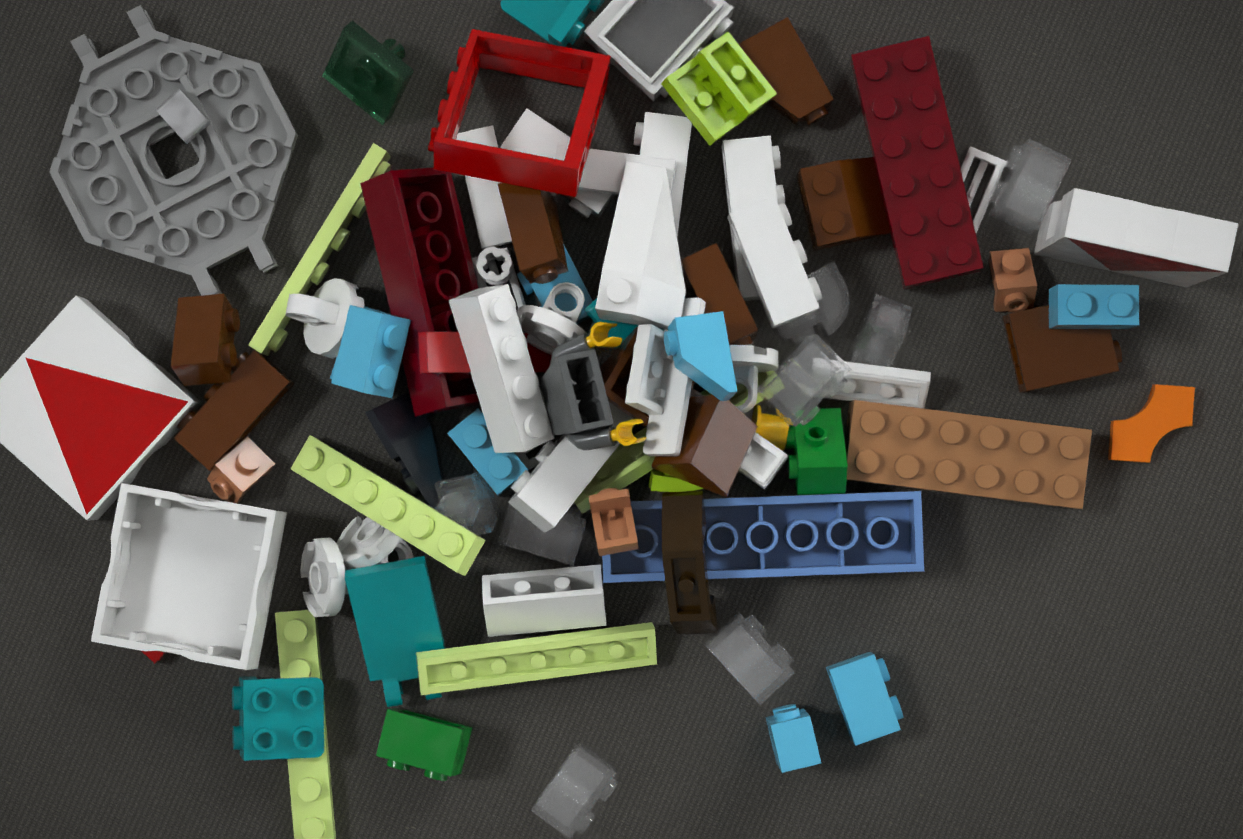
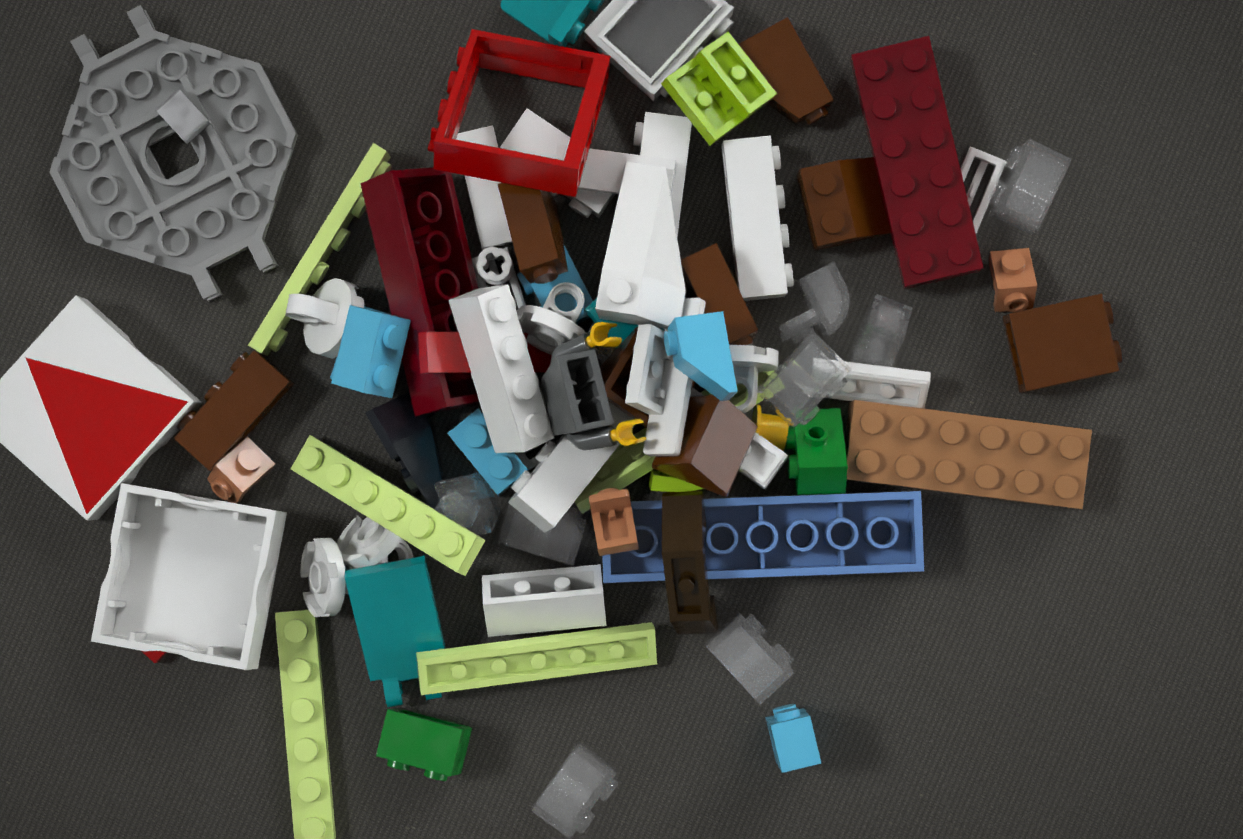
reddish brown brick [171,294,240,386] -> none
teal bracket [232,676,324,761] -> none
clear green tile [322,20,414,125] -> none
white brick [727,195,823,328] -> none
medium azure brick [826,652,904,746] -> none
white tile [1034,188,1238,288] -> none
medium azure brick [1049,284,1139,329] -> none
orange tile [1108,384,1195,463] -> none

